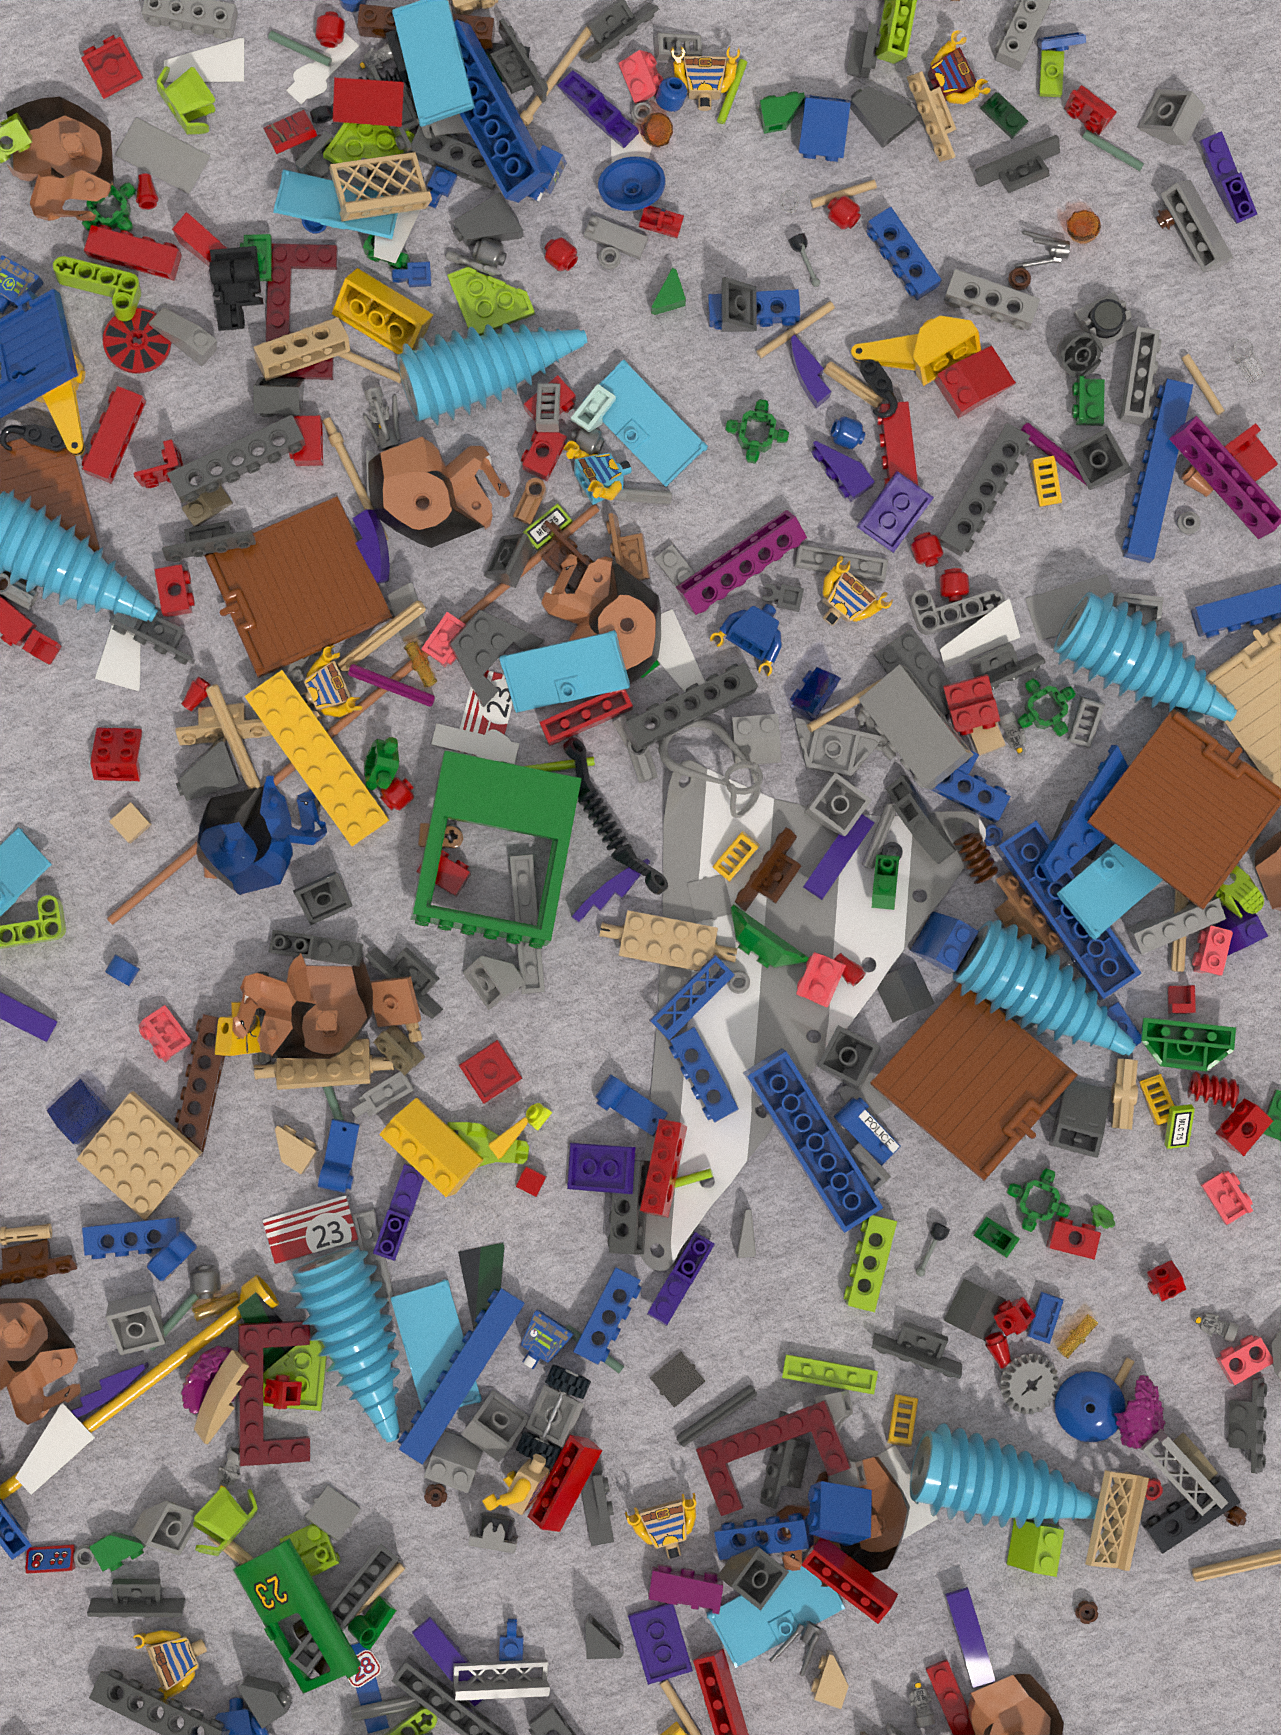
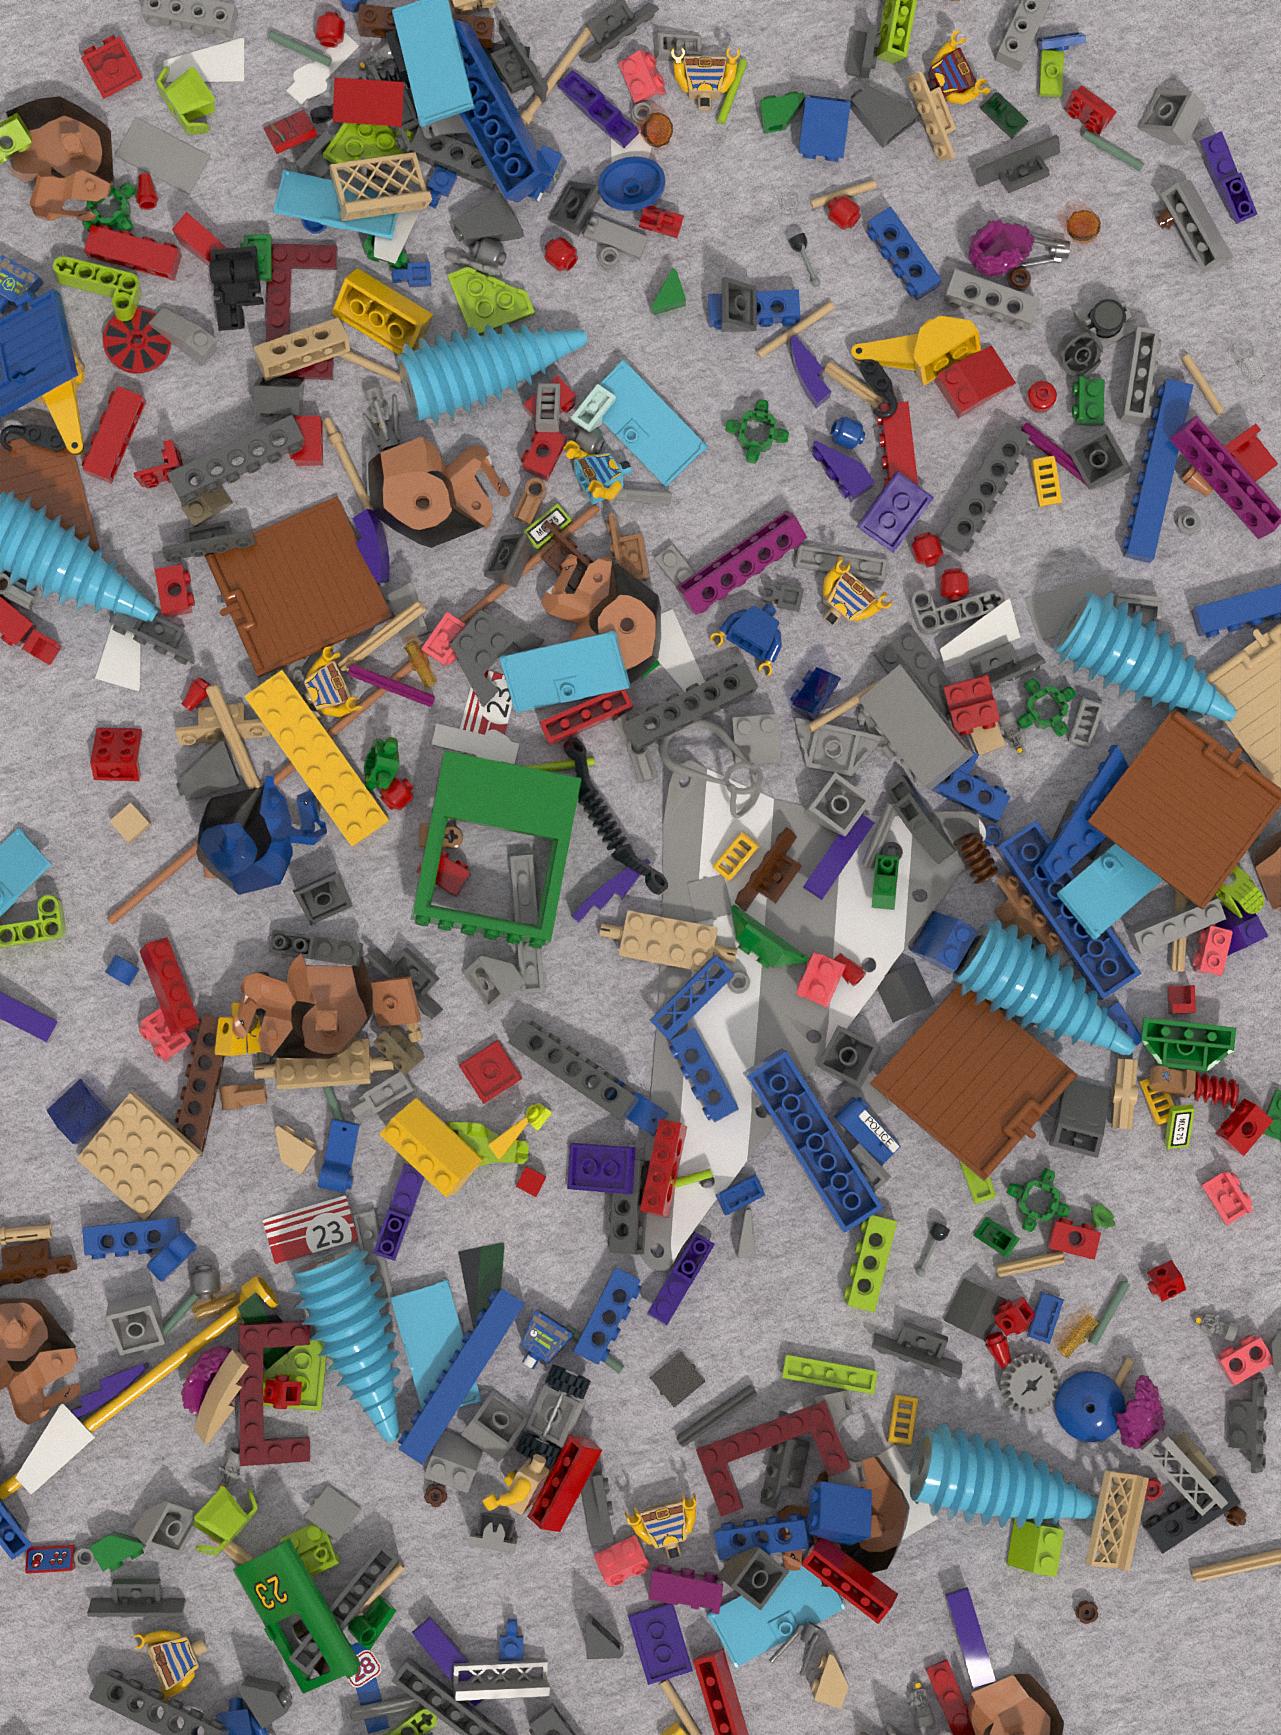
blue head [656,77,688,112] -> none
none -> red brick [139,937,200,1036]
none -> medium nougat piece [220,1083,267,1110]
none -> dark grey brick [507,1020,639,1122]
none -> dark grey slope [548,181,600,237]
none -> coral bracket [593,1534,651,1587]
none -> blue plate [715,1174,765,1215]
none -> lime tile [959,1161,997,1204]
none -> magenta hair [968,220,1035,276]
none -> tan axle [996,1251,1064,1277]
none -> red head [1026,381,1057,413]
none -> sand green piece [1088,1281,1130,1346]
none -> medium nougat leg [1149,1066,1196,1098]

